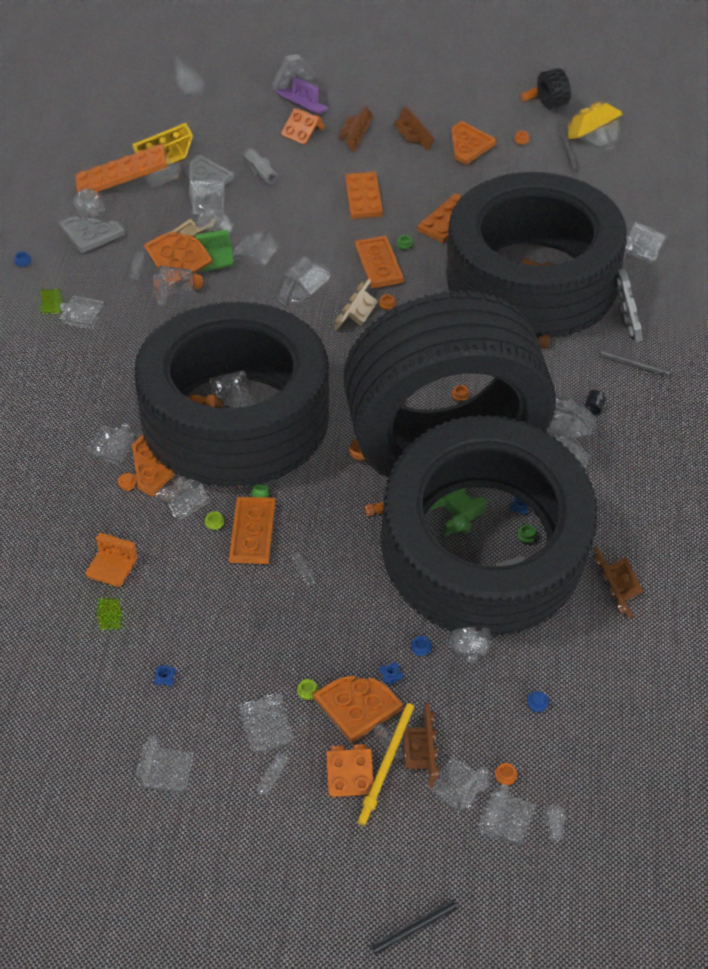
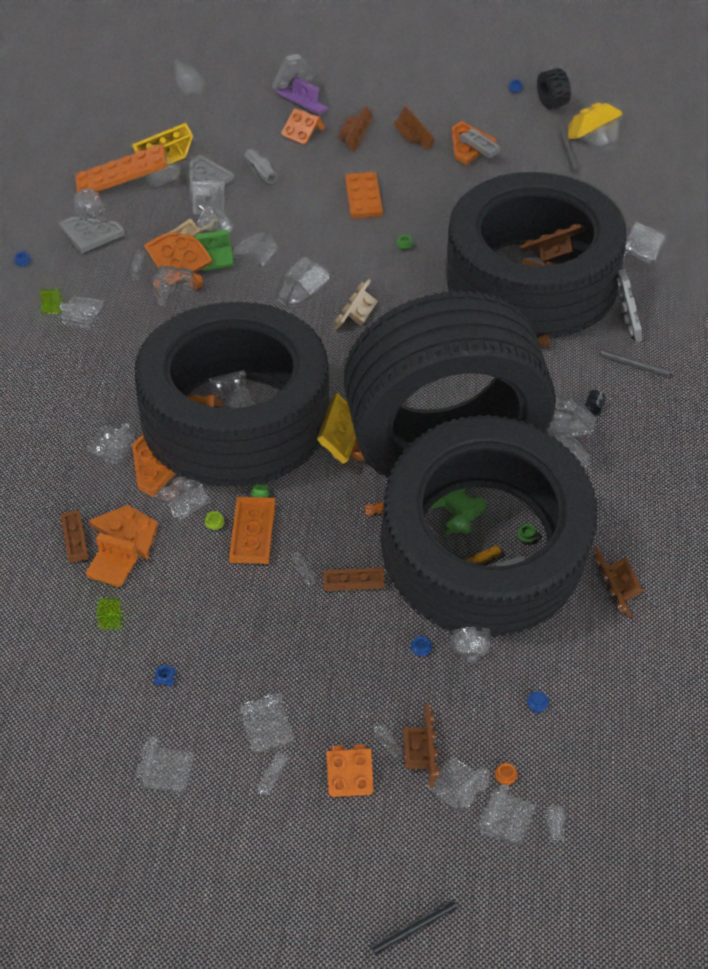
orange plate [117,473,137,491] -> none
lime plate [297,679,319,700] -> none
orange plate [313,676,403,743] -> none
orange plate [355,235,404,289] -> none
yellow bar [357,703,414,826] -> none
orange plate [379,294,396,310] -> none
blue plate [379,662,403,684] -> none
orange plate [417,193,462,243] -> none
orange plate [452,385,470,402] -> none
blue plate [510,497,529,515] -> none
orange plate [514,131,530,145] -> none
orange axle [521,87,538,102] -> none
none -> dark orange plate [60,510,89,563]
none -> orange wing [89,505,158,560]
none -> yellow plate [317,393,356,464]
none -> dark orange plate [323,567,385,591]
none -> light grey plate [459,129,501,158]
none -> light orange axle [465,545,502,565]
none -> blue plate [508,79,523,93]
none -> dark orange bracket [520,224,587,263]

